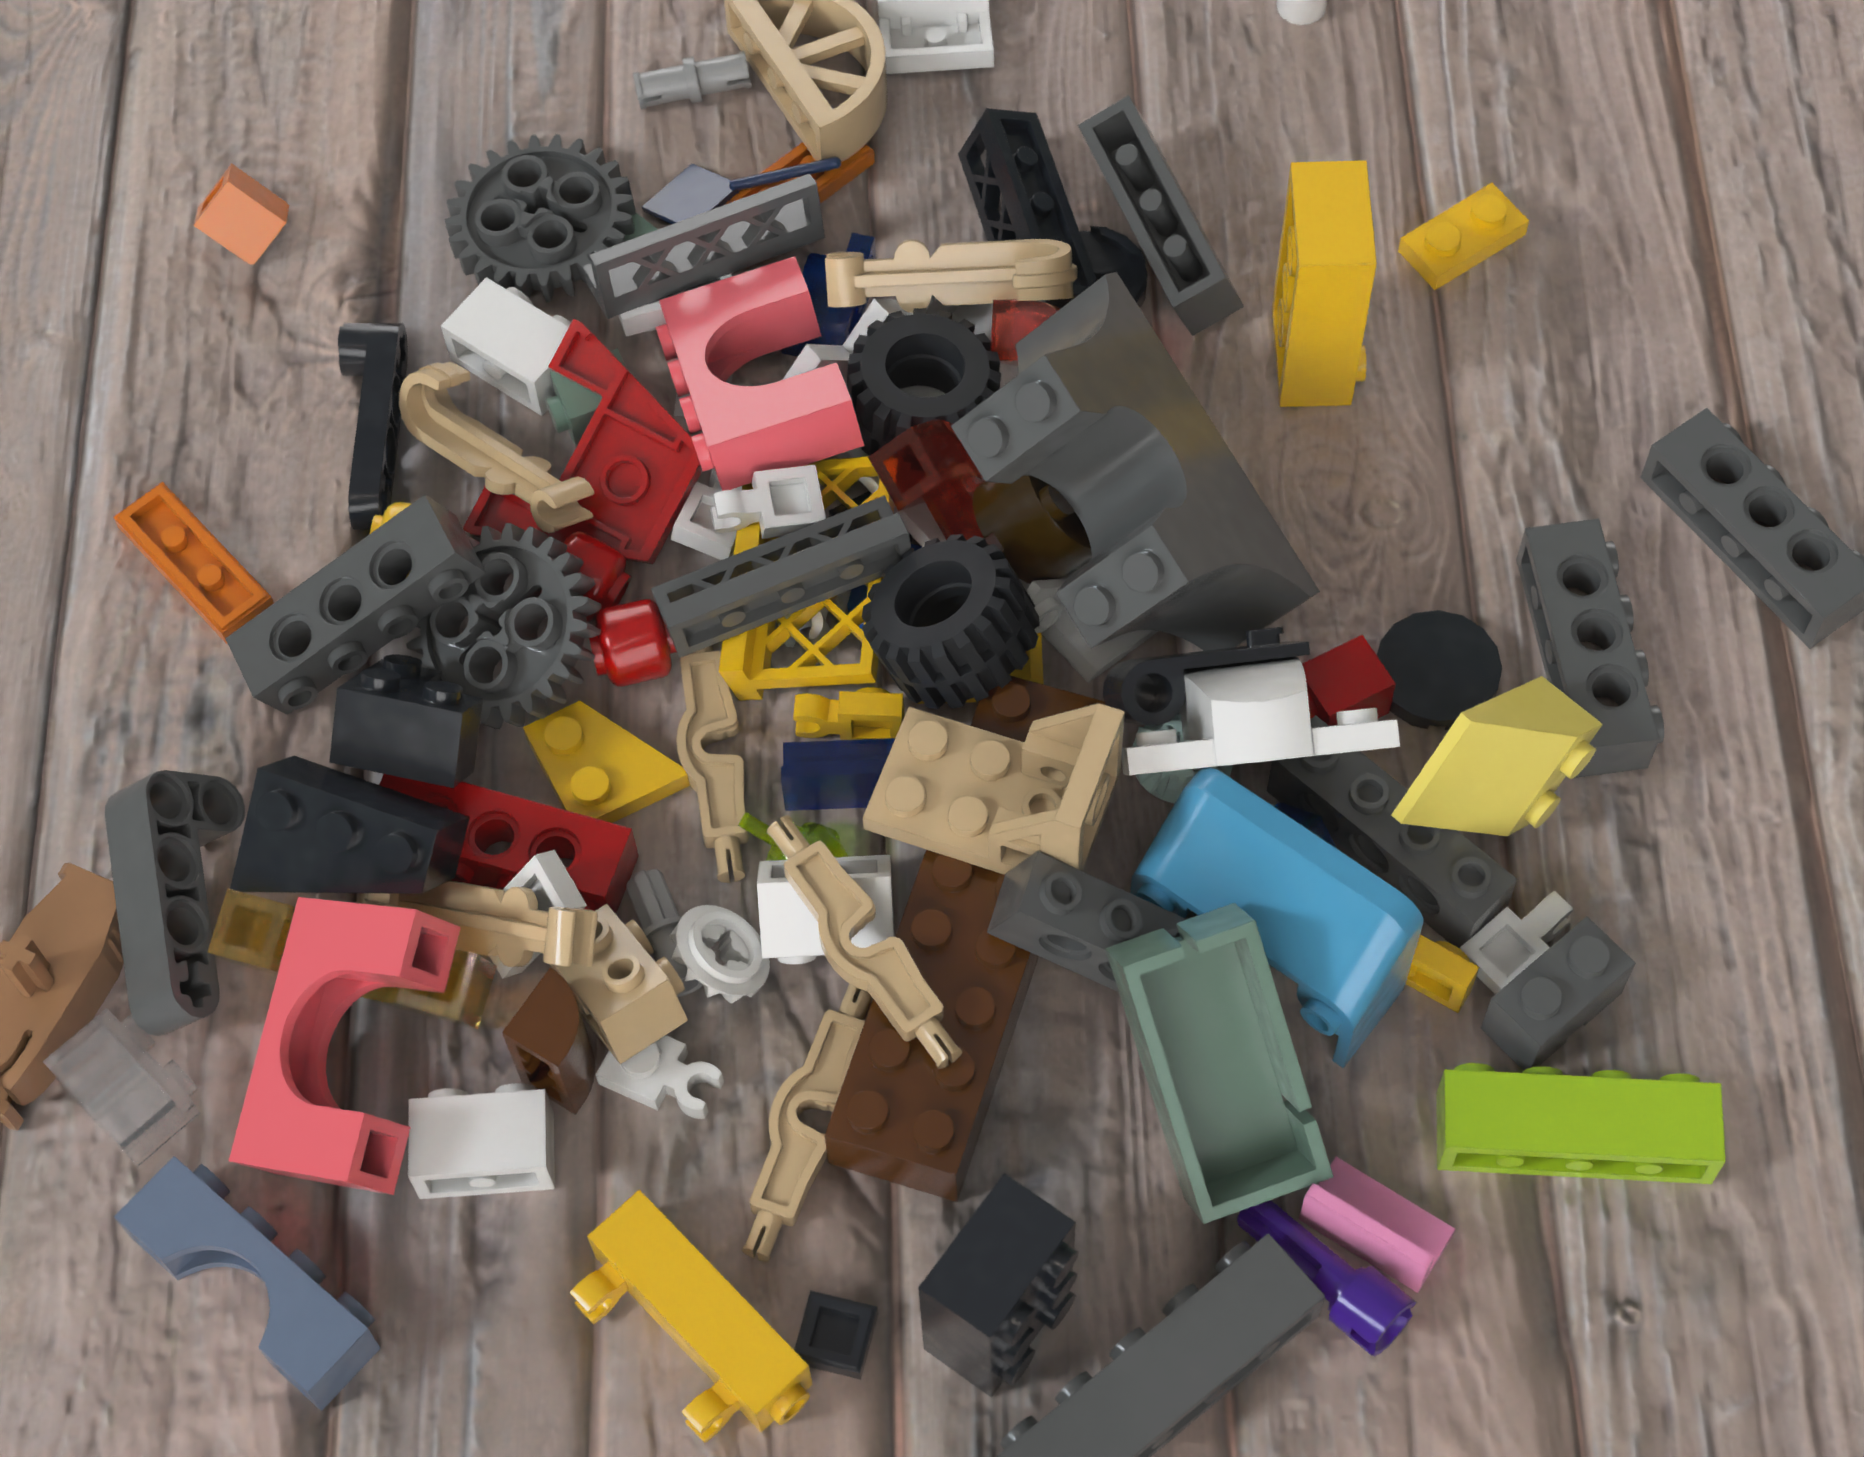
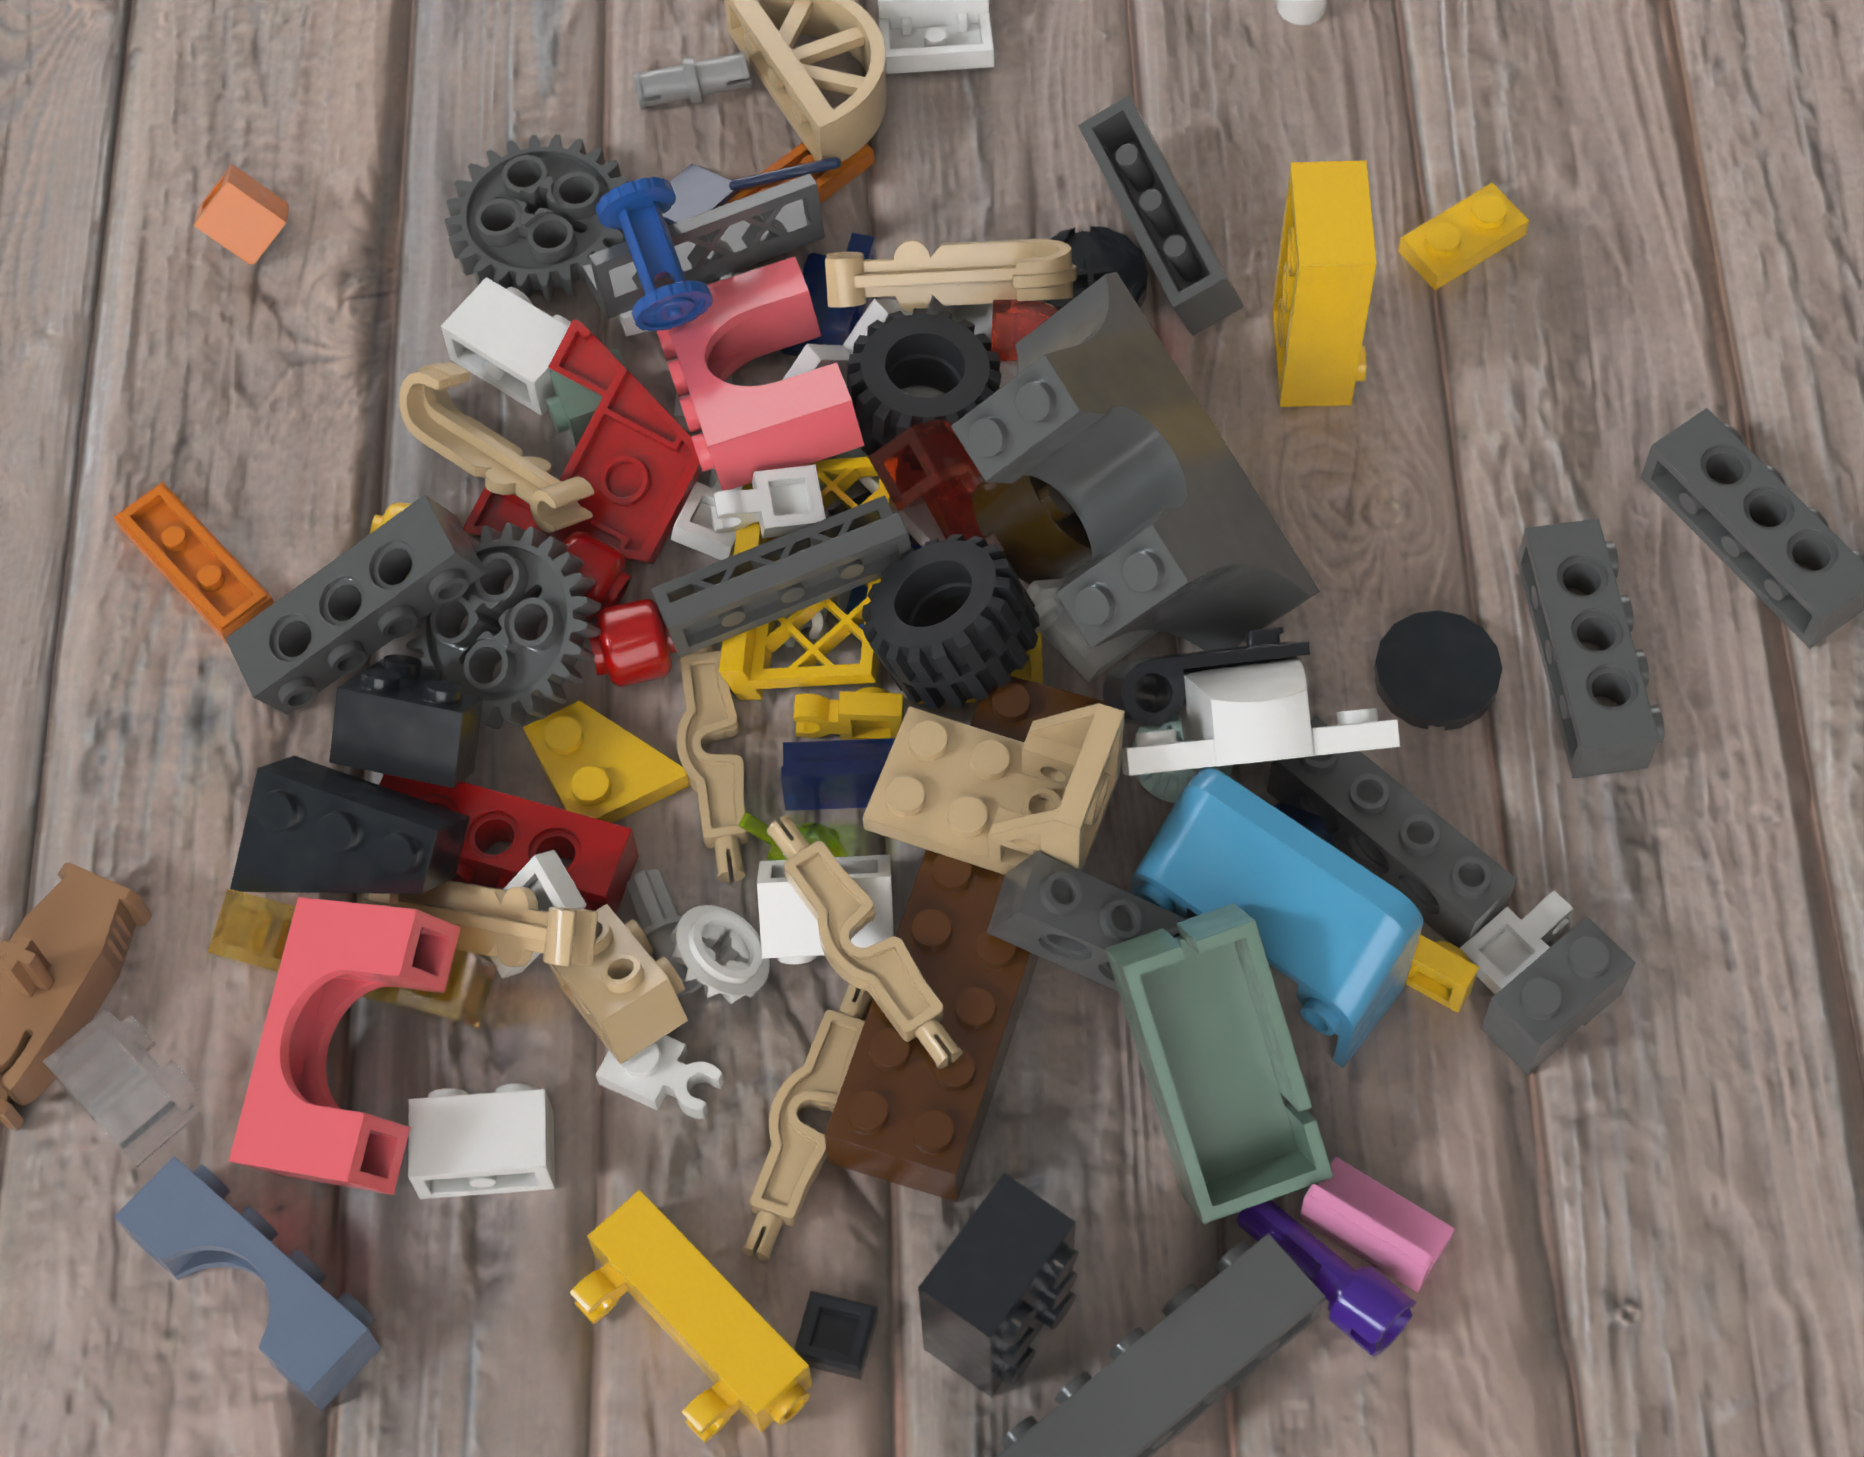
dark grey beam [105,770,245,1036] -> none
black beam [338,323,408,530] -> none
reddish brown brick [502,967,595,1115] -> none
black fence [958,108,1097,324] -> none
red brick [1302,634,1396,726] -> none
light yellow slope [1391,676,1603,836] -> none
lime brick [1436,1063,1726,1184] -> none
none -> blue hose [596,177,713,331]

